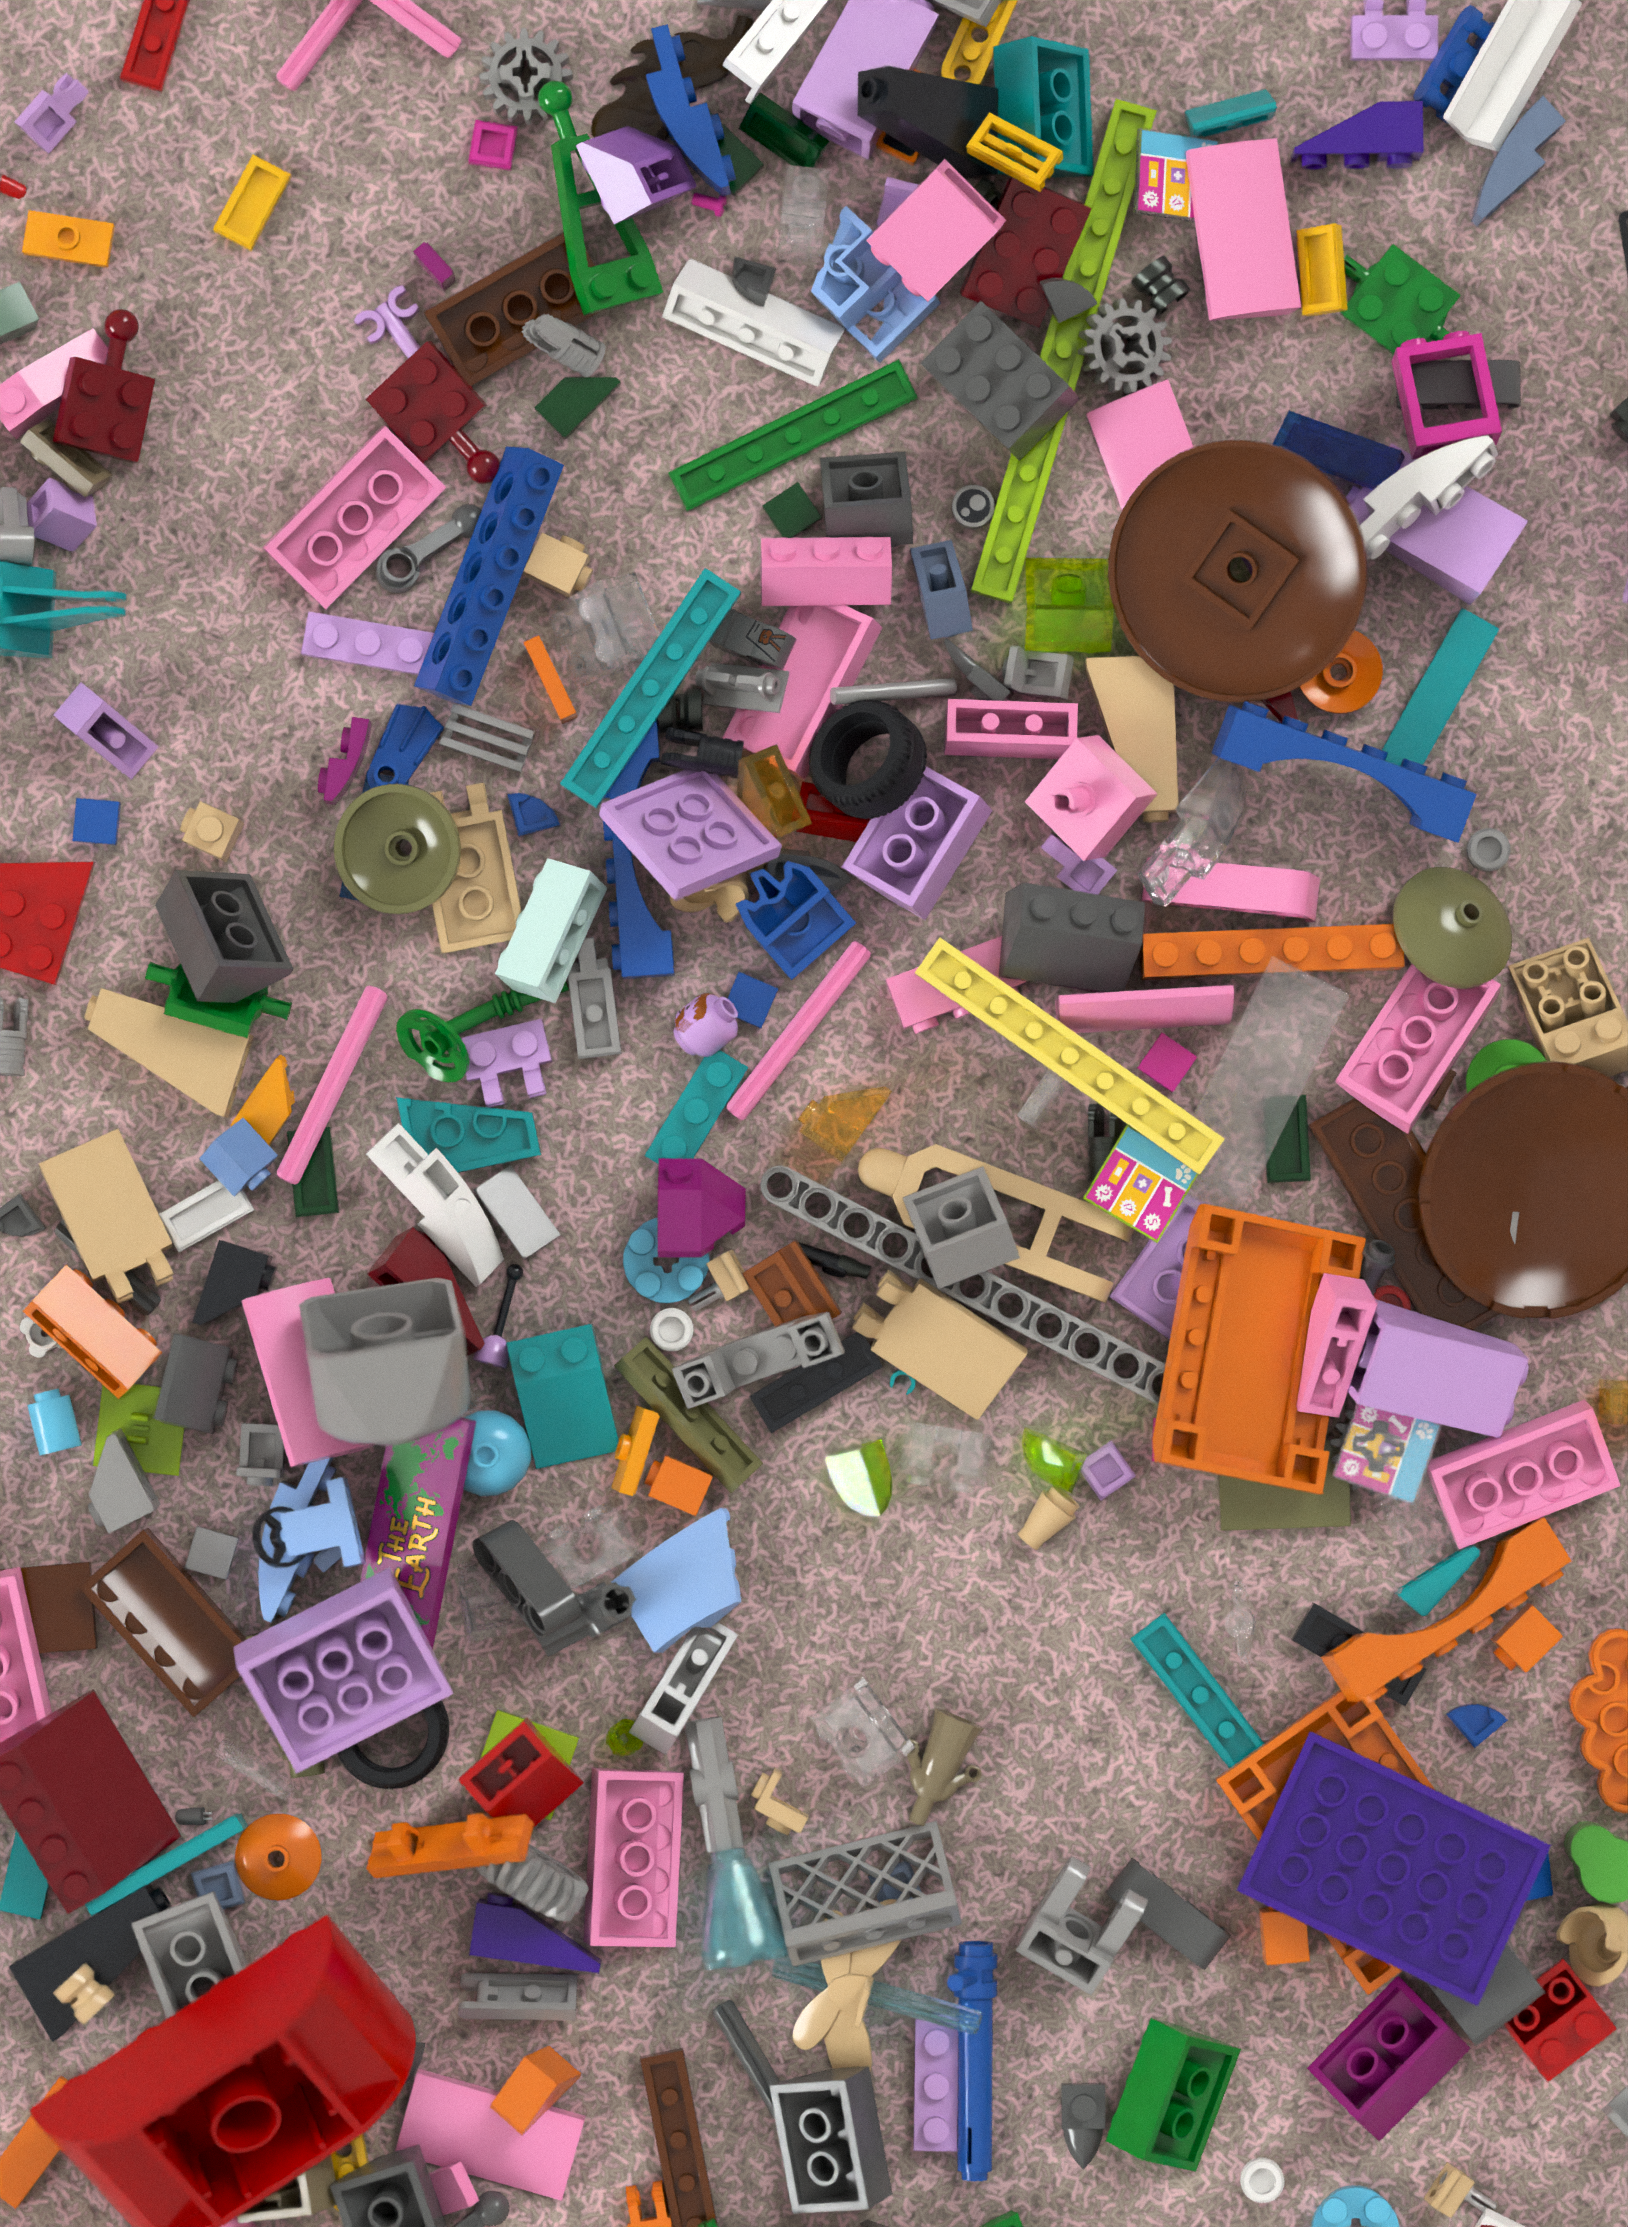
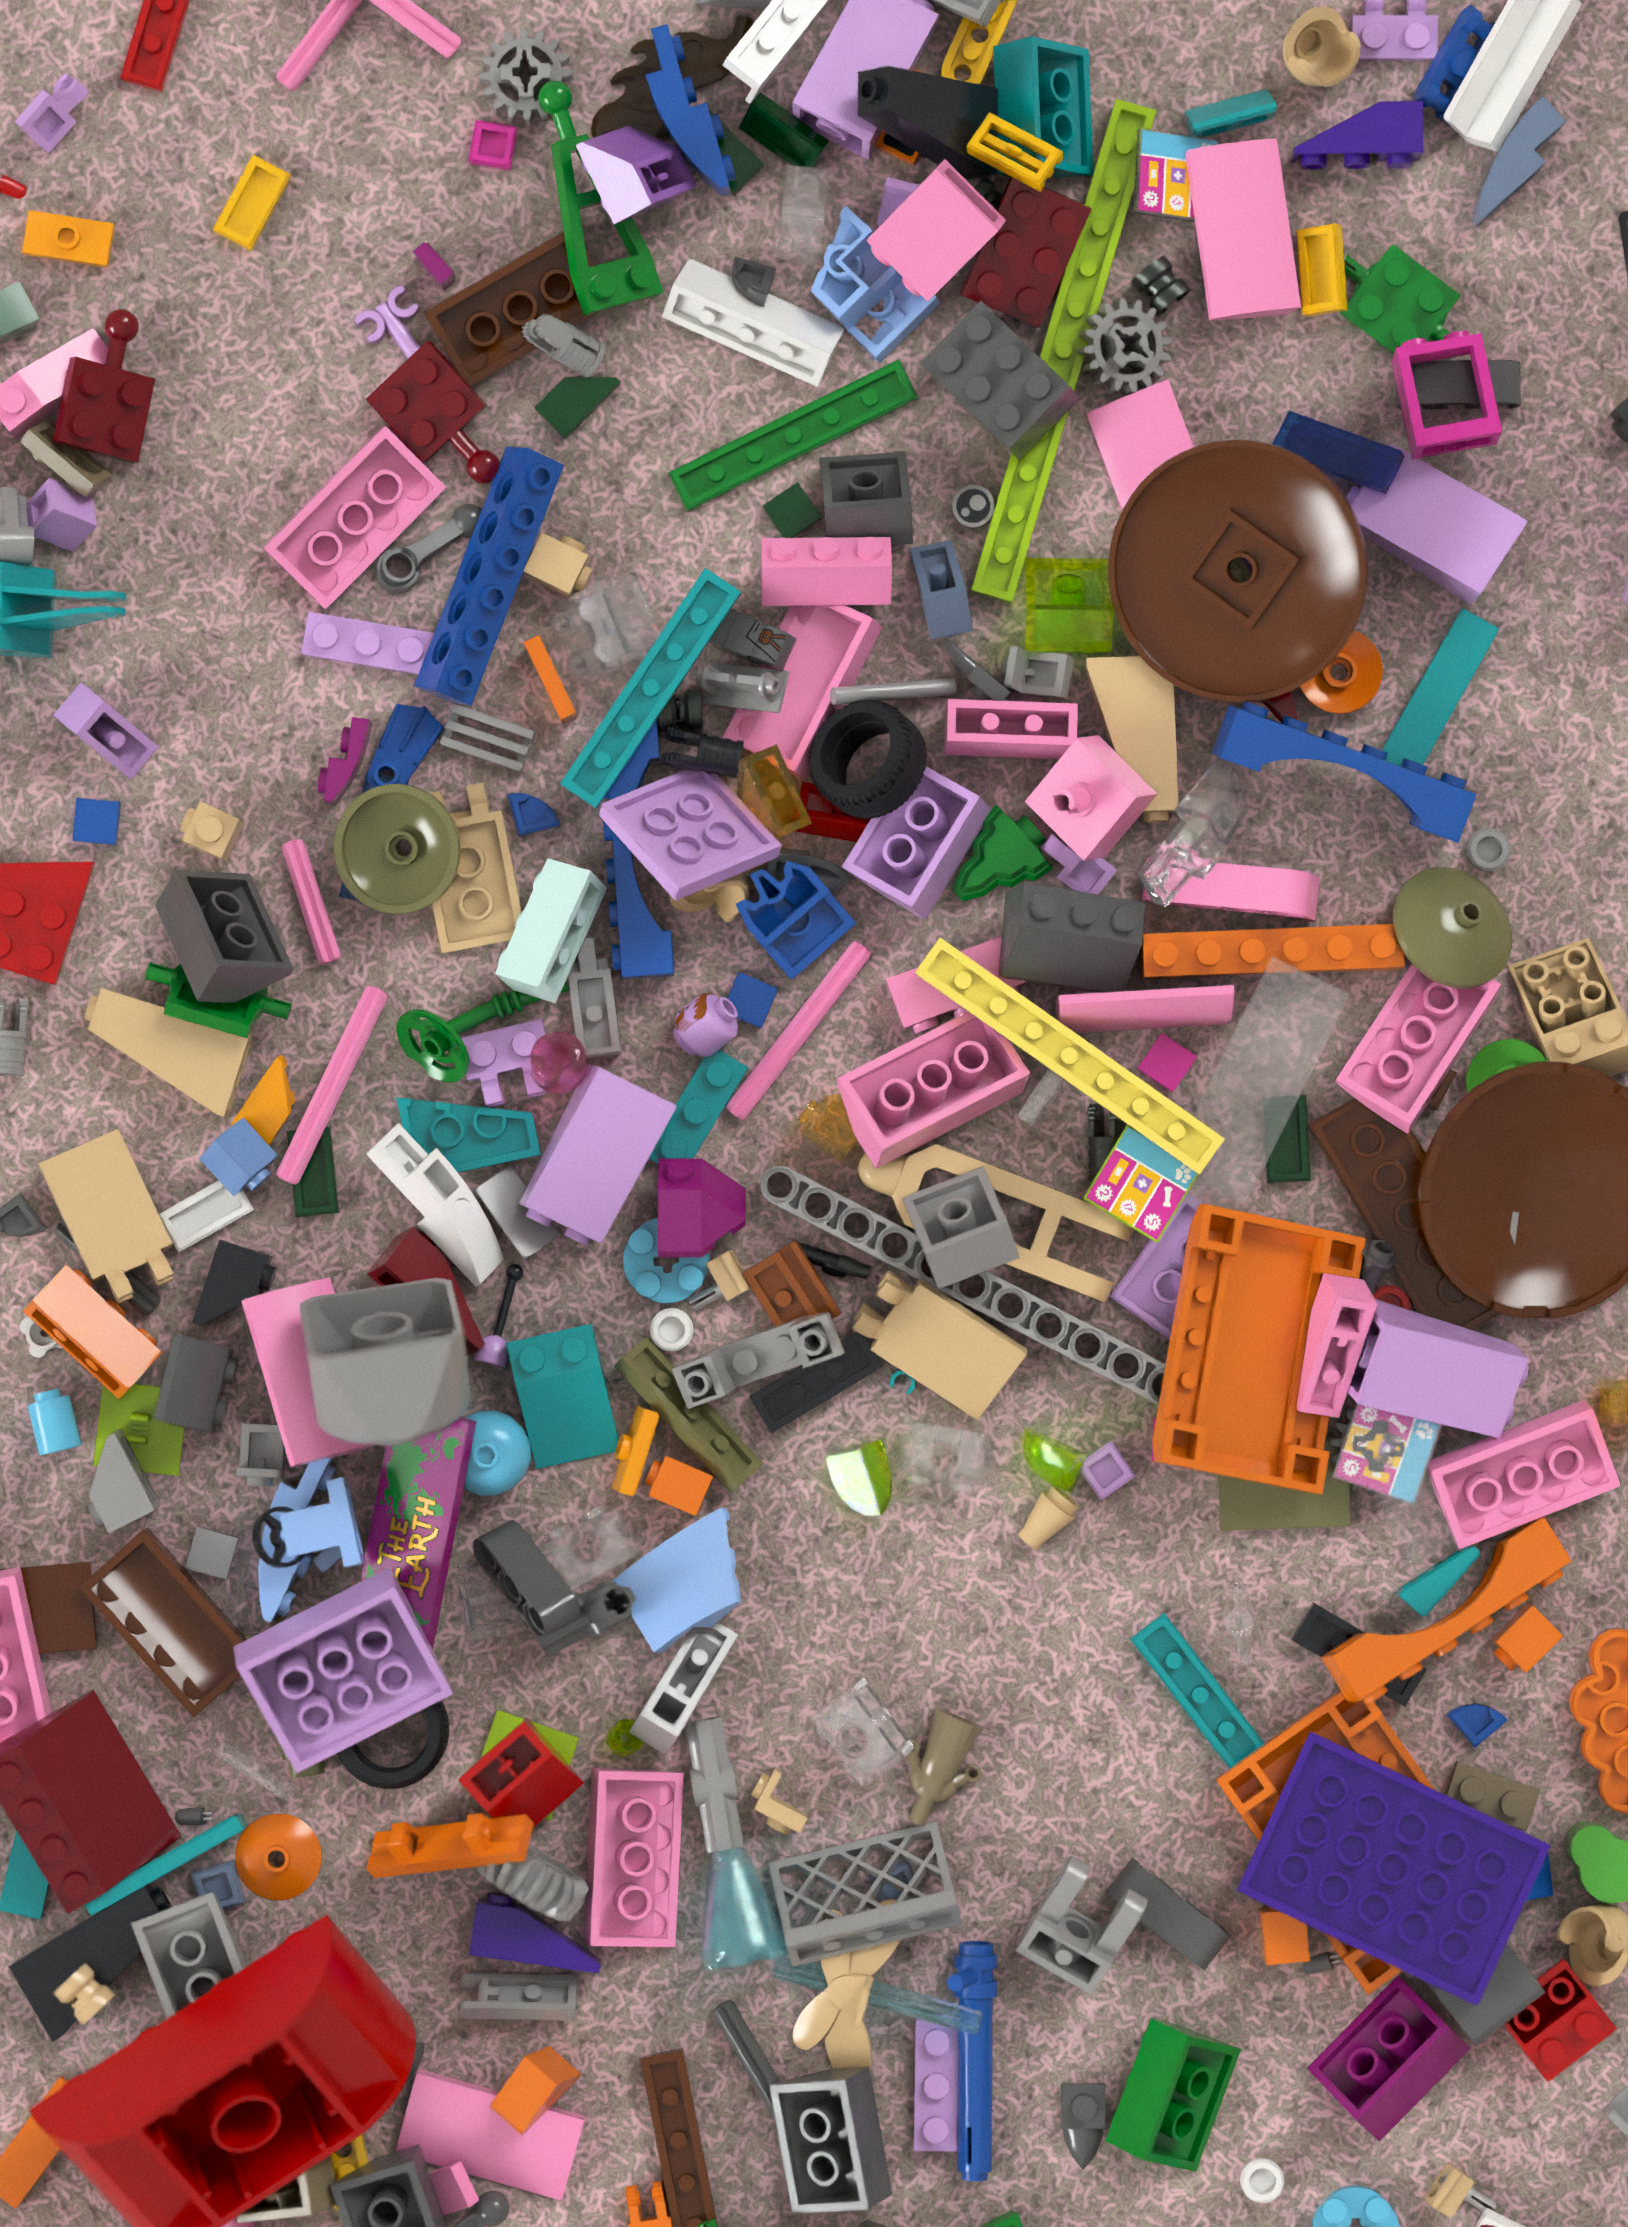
dark pink piece [692,192,727,217] -> none
dark grey tile [1039,278,1097,323] -> none
white slope [1360,435,1498,560] -> none
none -> bright pink axle [281,839,341,964]
none -> lavender slope [519,1064,677,1246]
none -> clear pink head [530,1031,587,1094]
none -> bright pink slope [837,1012,1030,1169]
none -> green rock [952,804,1053,902]
none -> tan helmet [1283,7,1361,87]
none -> dark grey piece [1302,1952,1340,1974]
none -> dark tan plate [1445,1761,1540,1831]

